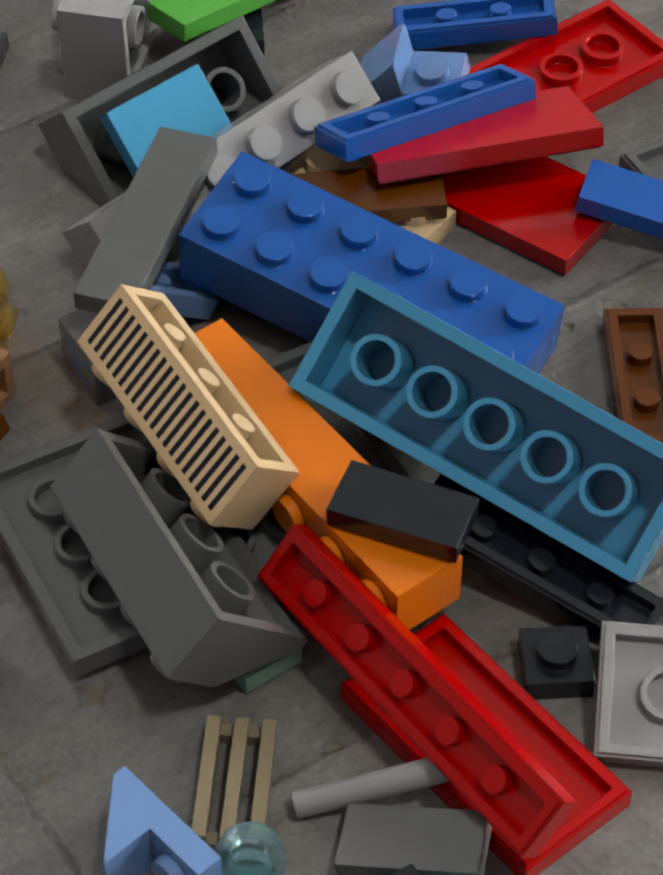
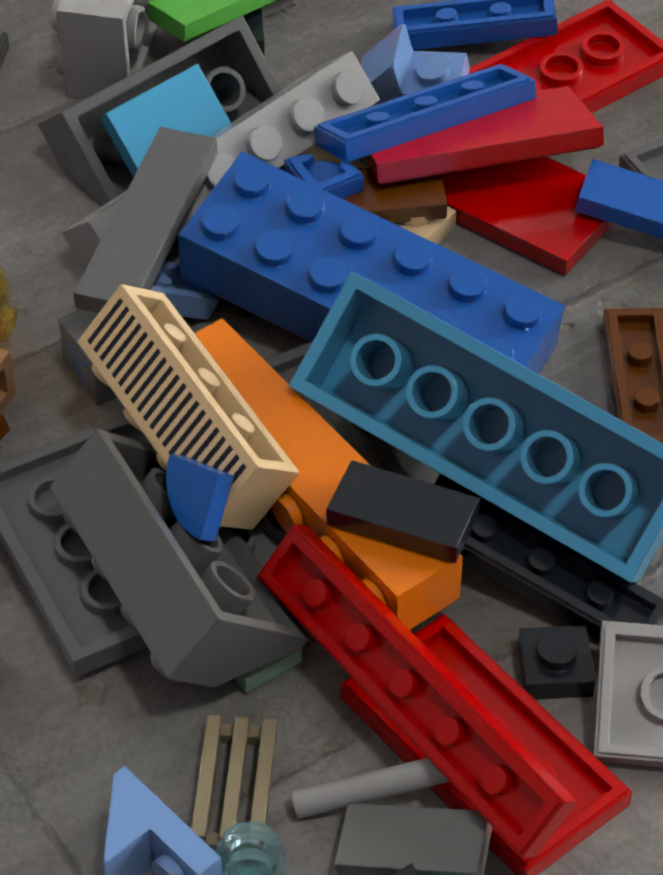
none -> blue tile [166,454,234,541]
none -> blue tile [284,154,364,199]

